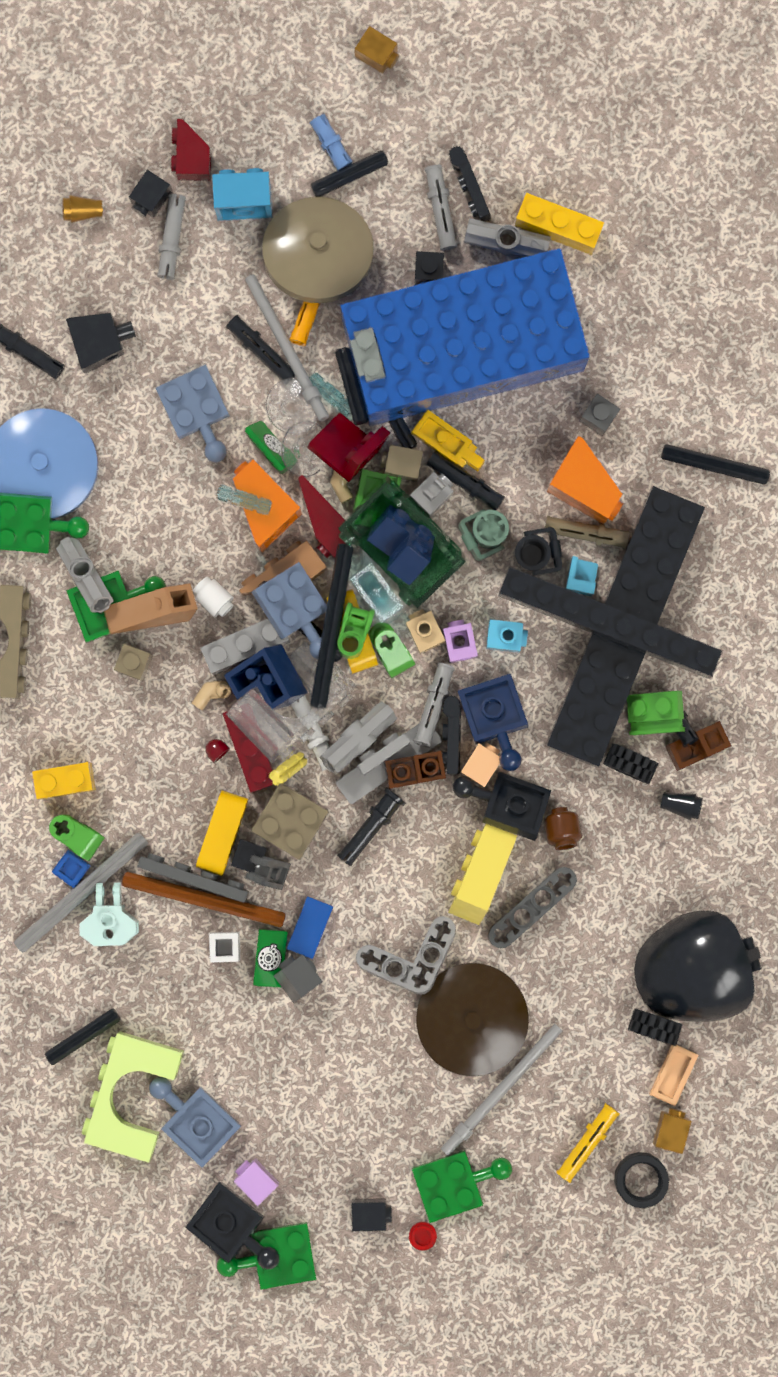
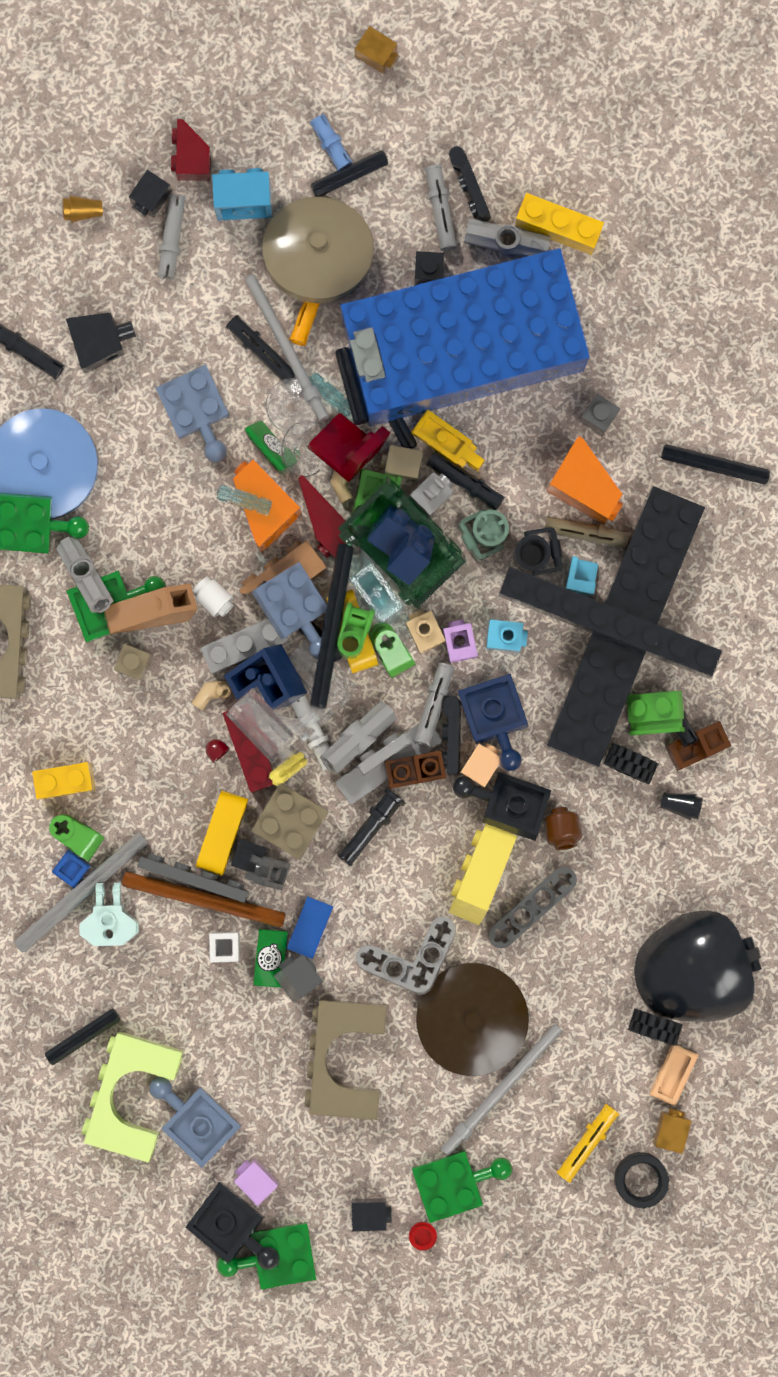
none -> dark tan arch [304,999,387,1120]

